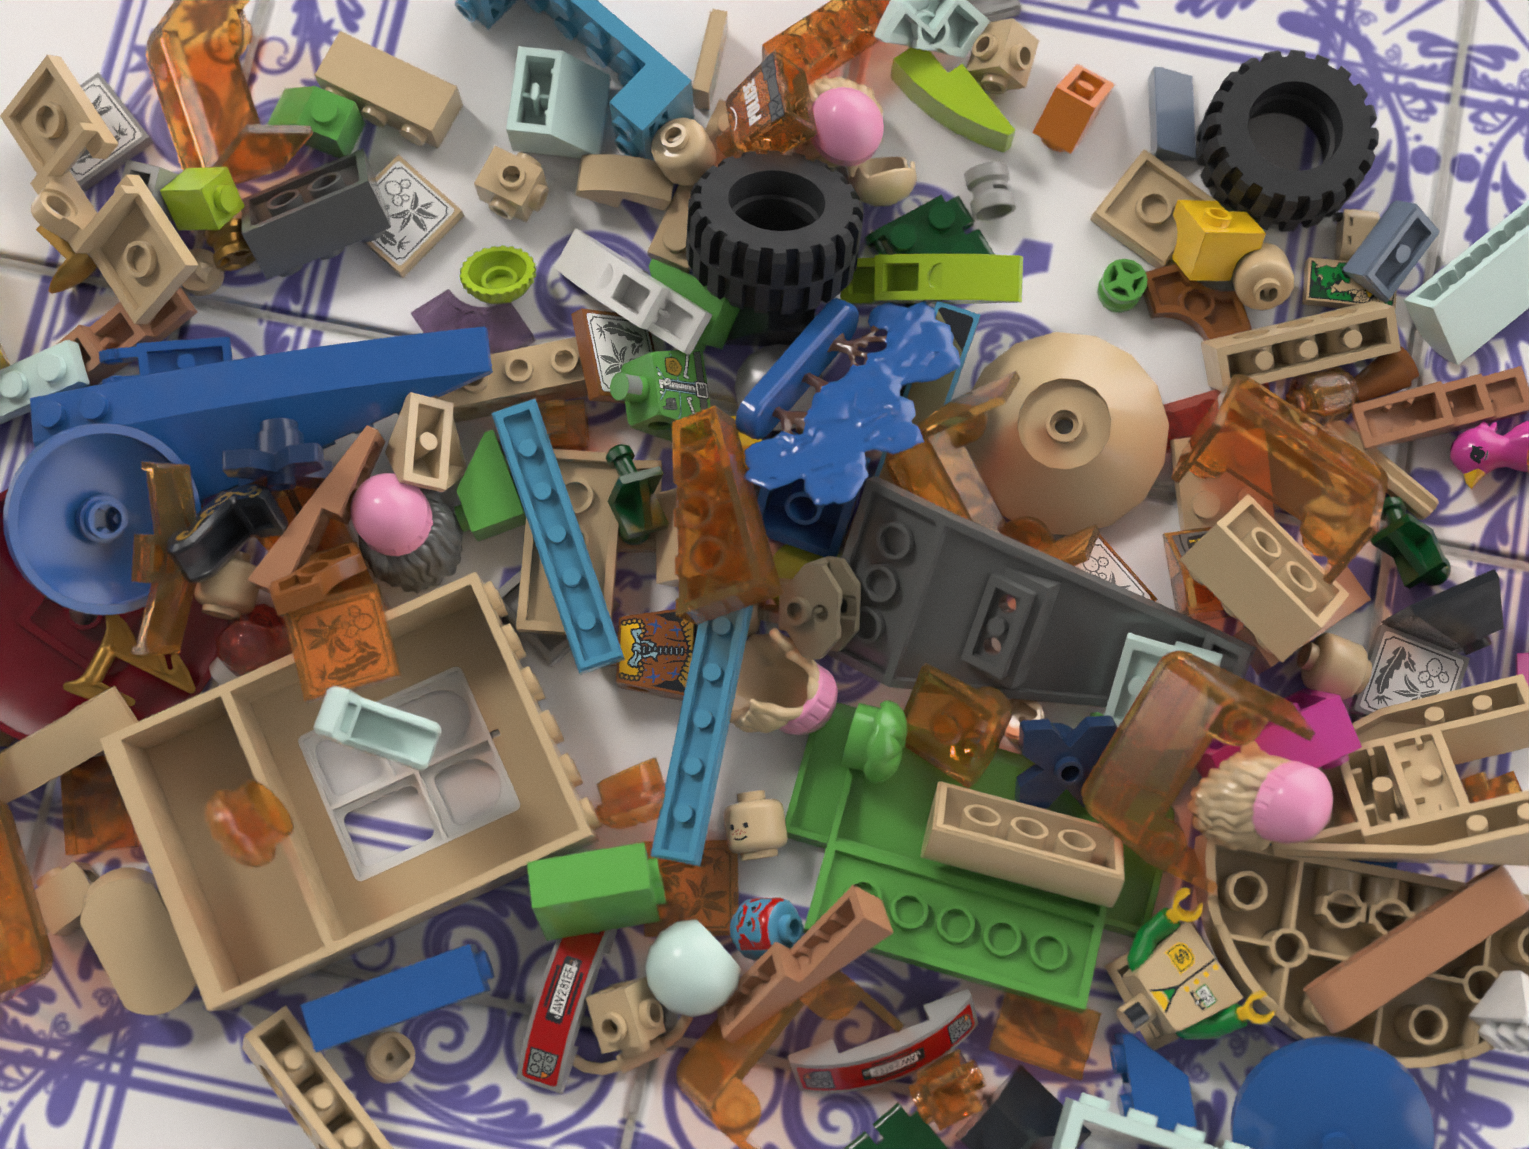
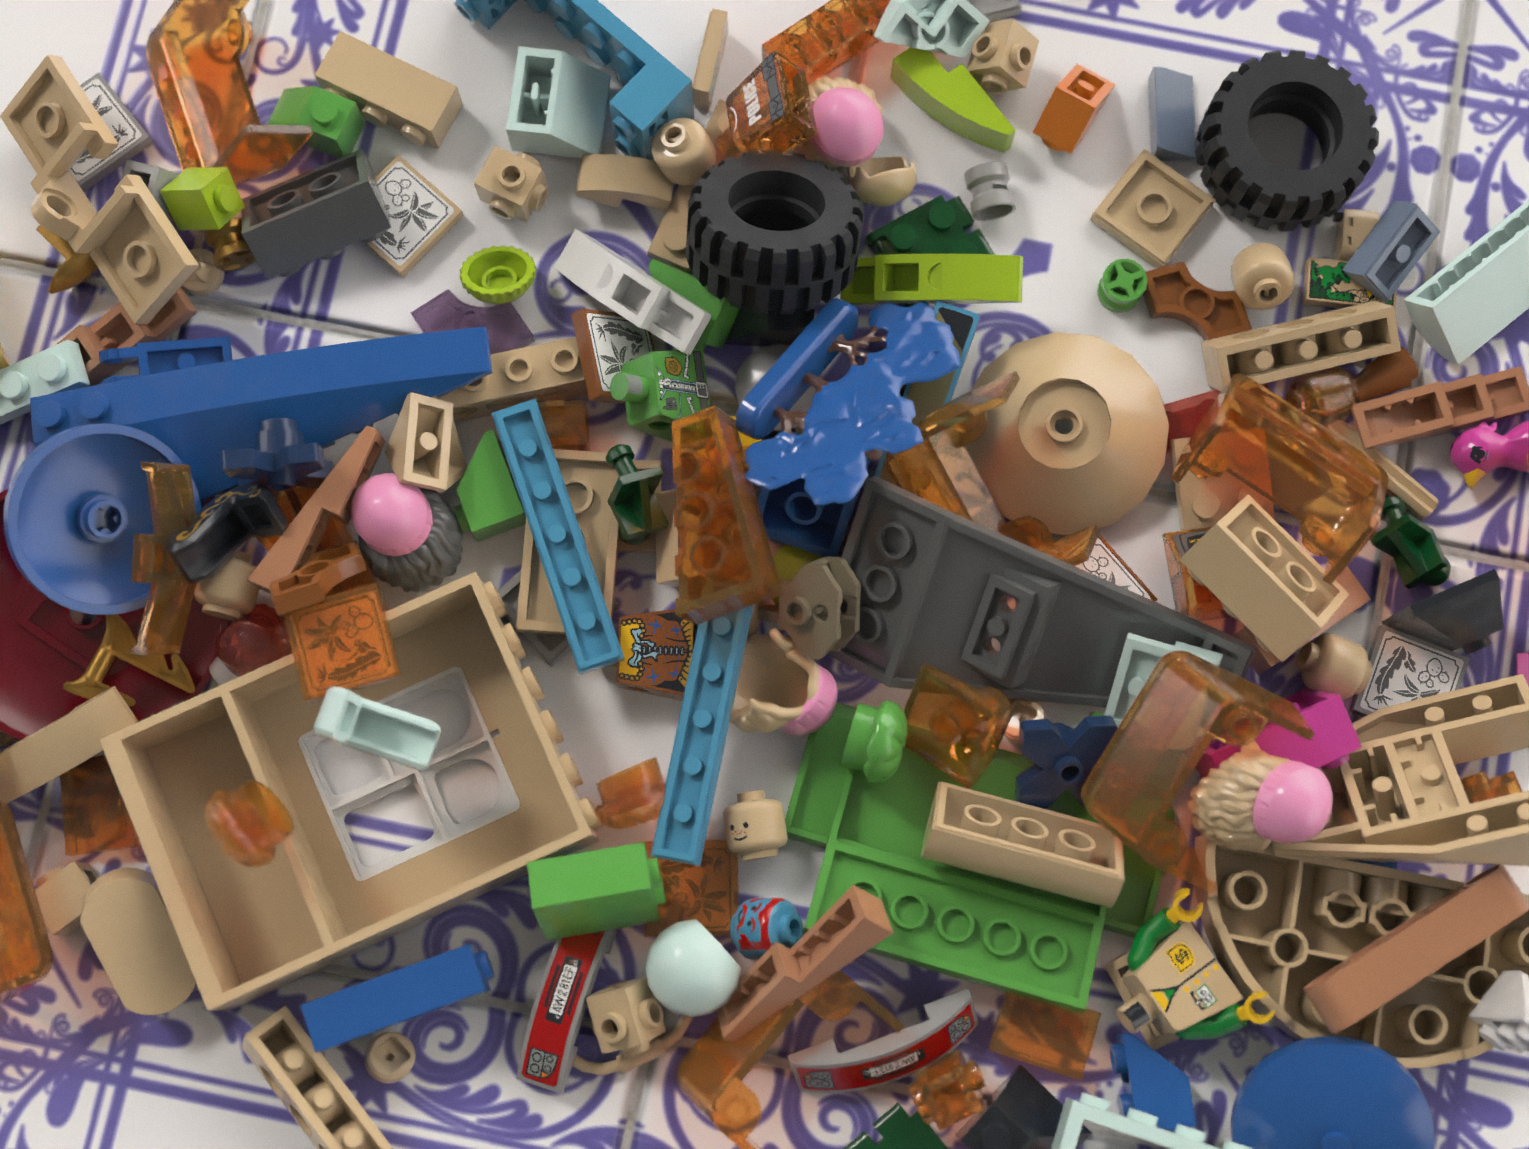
yellow brick [1172,200,1266,281] -> none

